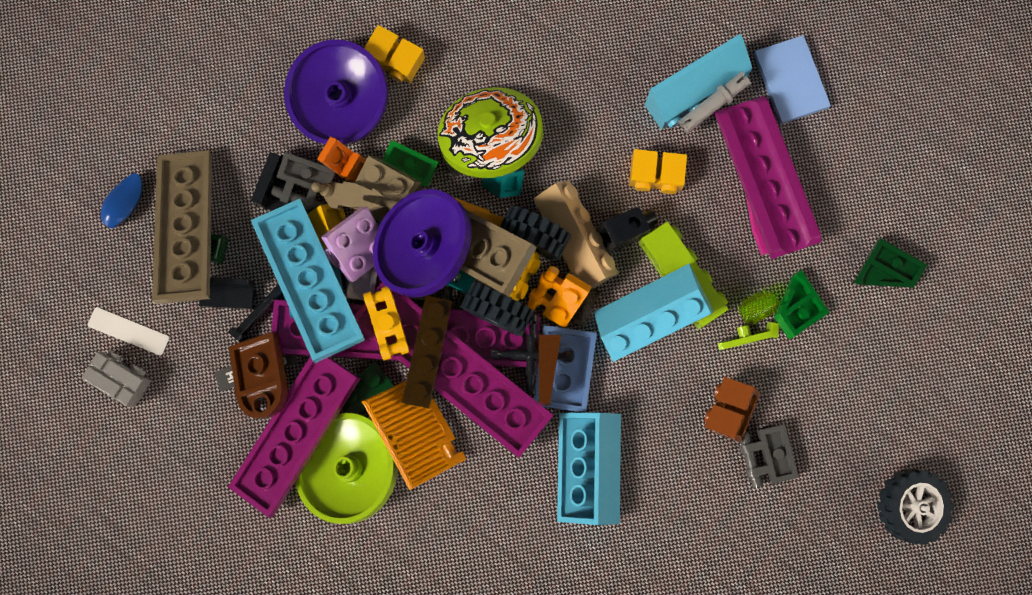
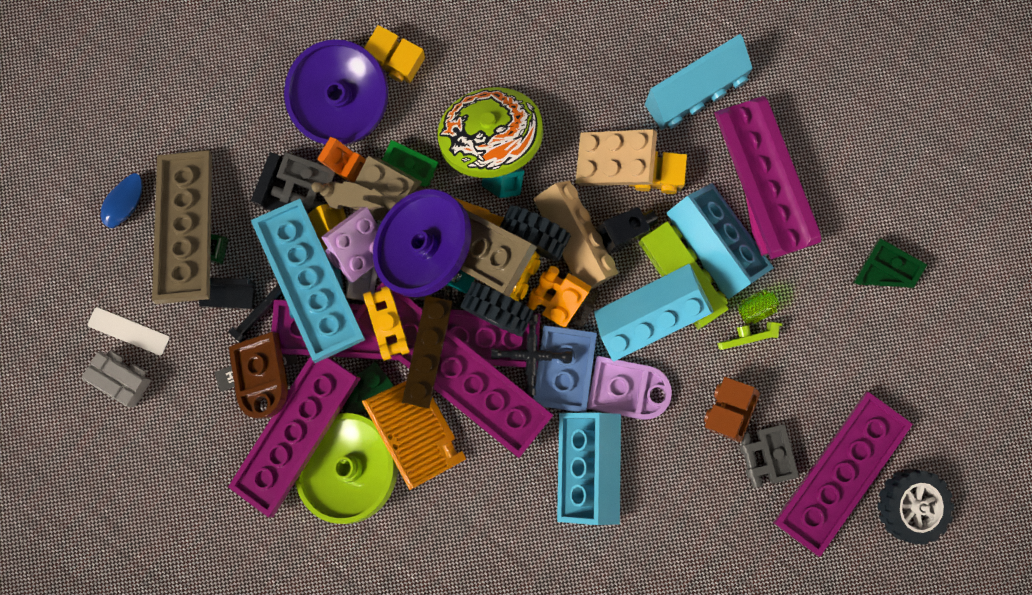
reddish brown piece [539,335,561,405] -> none
light grey pin [677,71,751,134] -> none
light blue tile [753,35,831,125] -> none
green wing [774,270,830,339] -> none
none -> tan plate [575,129,657,186]
none -> lavender tile [587,356,672,420]
none -> medium azure slope [667,183,774,299]
none -> magenta plate [773,392,913,557]

